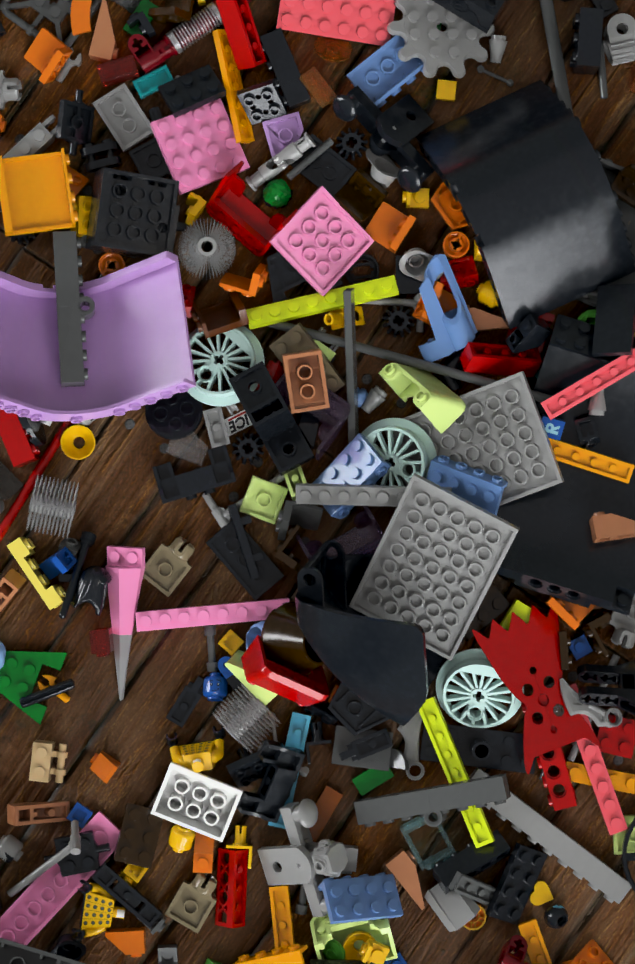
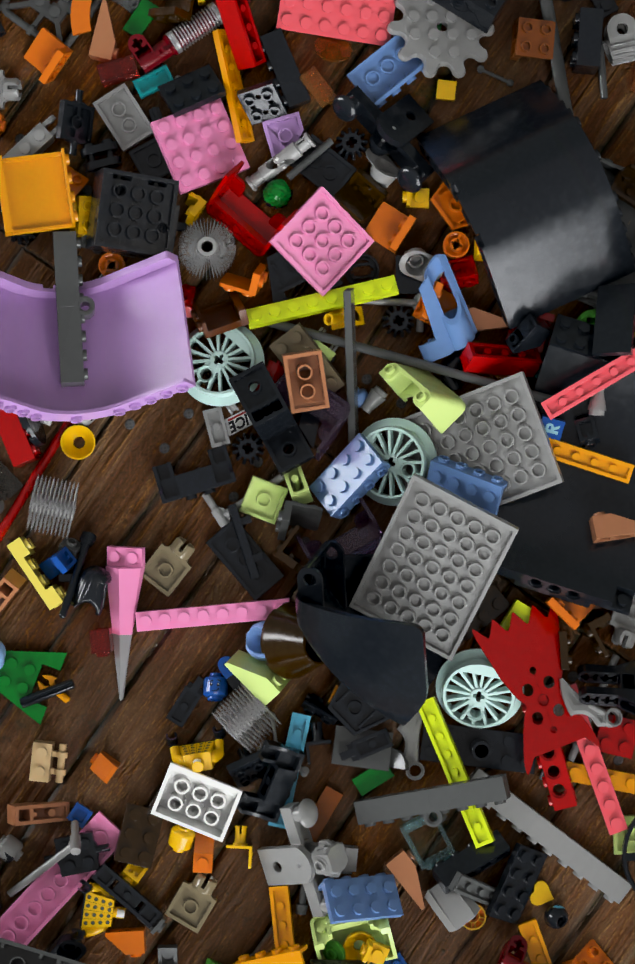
light grey bar [55,48,82,84] -> none
black bracket [126,11,157,39] -> none
black tile [145,392,203,440] -> none
clear wing [166,432,208,466] -> none
dark grey bar [204,625,219,672] -> none
red fence [215,847,248,928] -> none
yellow tile [218,629,245,656] -> none
red windscreen [241,635,330,707] -> none
light grey plate [296,483,452,507] -> none
yellow head [476,280,499,309] -> none
light grey cone [489,35,508,64] -> none
blue plate [568,634,593,660] -> none
none -> dark orange bracket [510,17,556,61]

